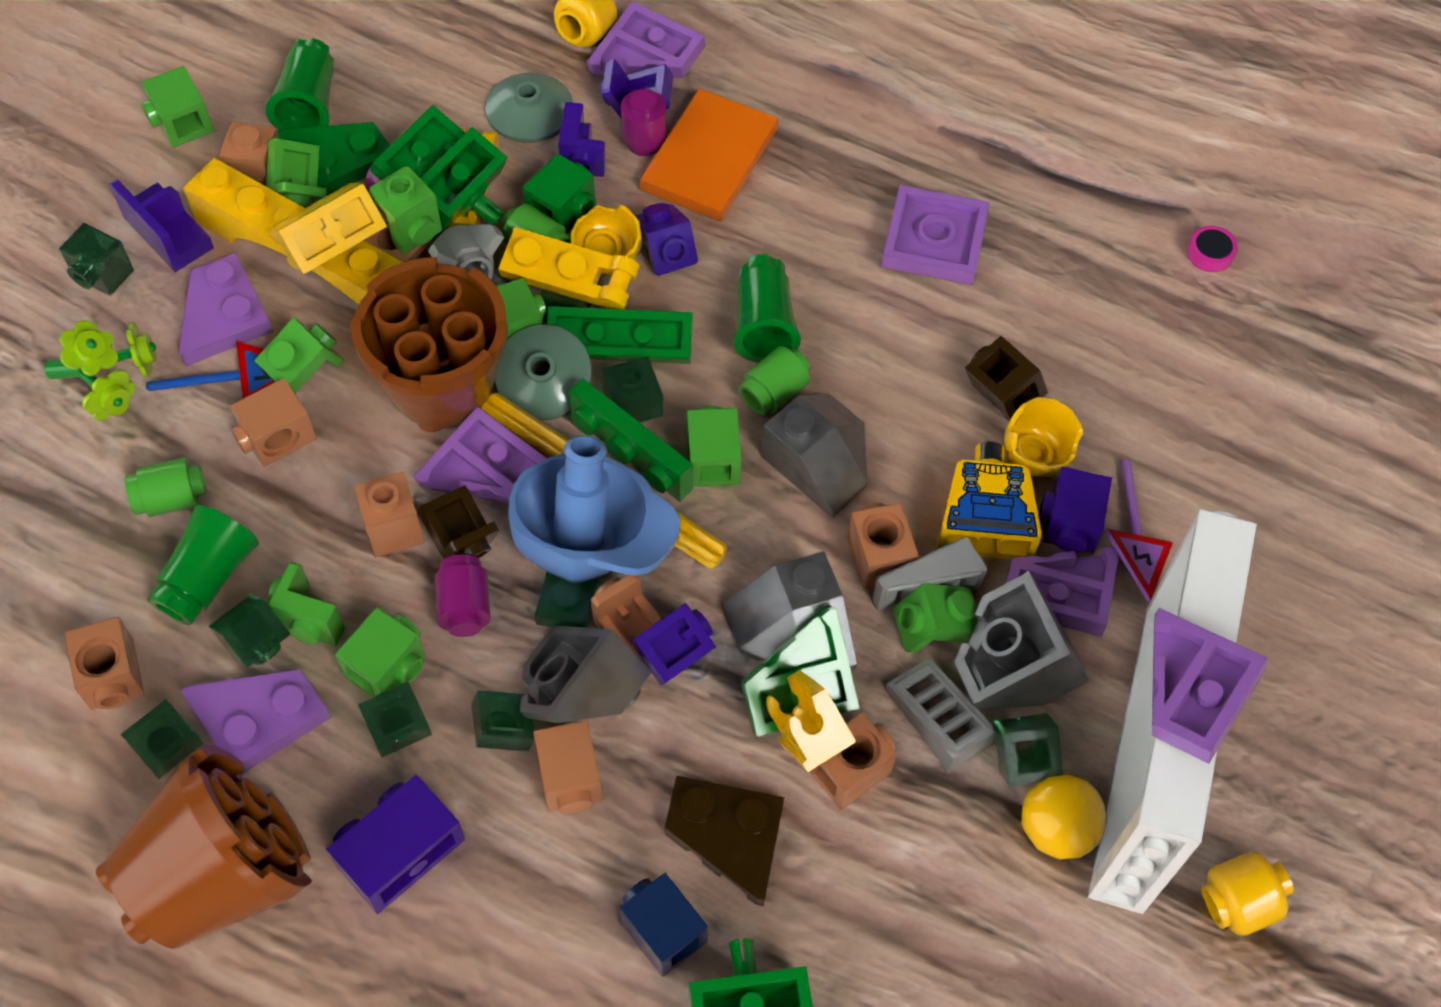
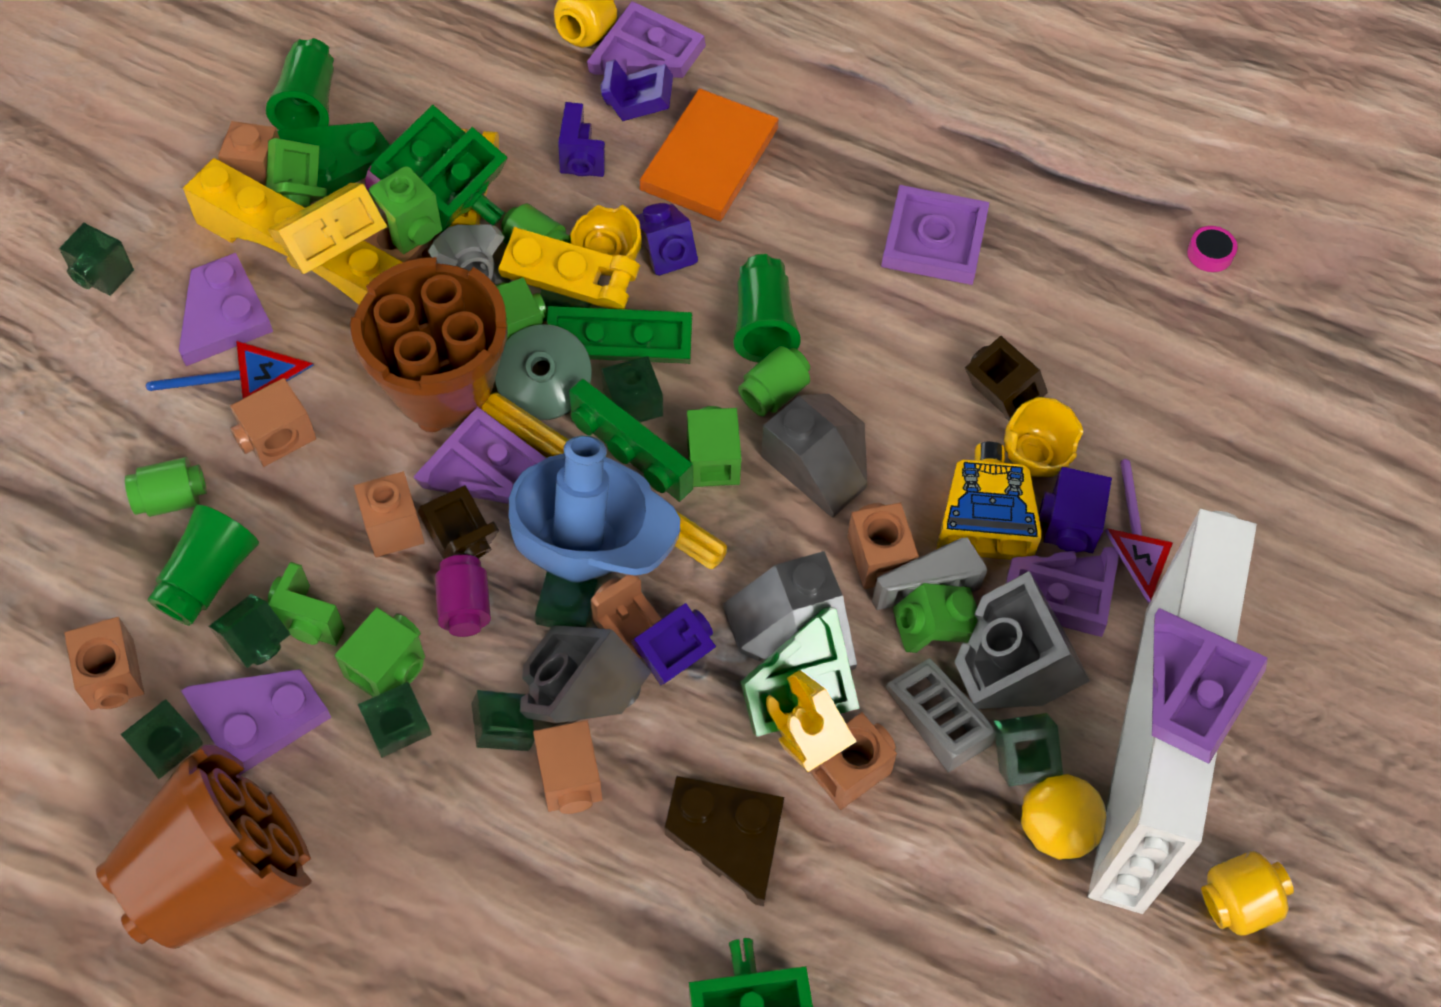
lime plant [44,320,157,421] -> none
dark purple panel [109,179,214,273] -> none
bright green brick [141,66,214,148] -> none
bright green bracket [254,317,344,394] -> none
dark purple brick [326,774,465,915] -> none
sand green dish [485,73,573,143] -> none
green brick [522,153,596,233] -> none
dark blue brick [619,872,708,977] -> none
magenta brick [621,89,666,156] -> none

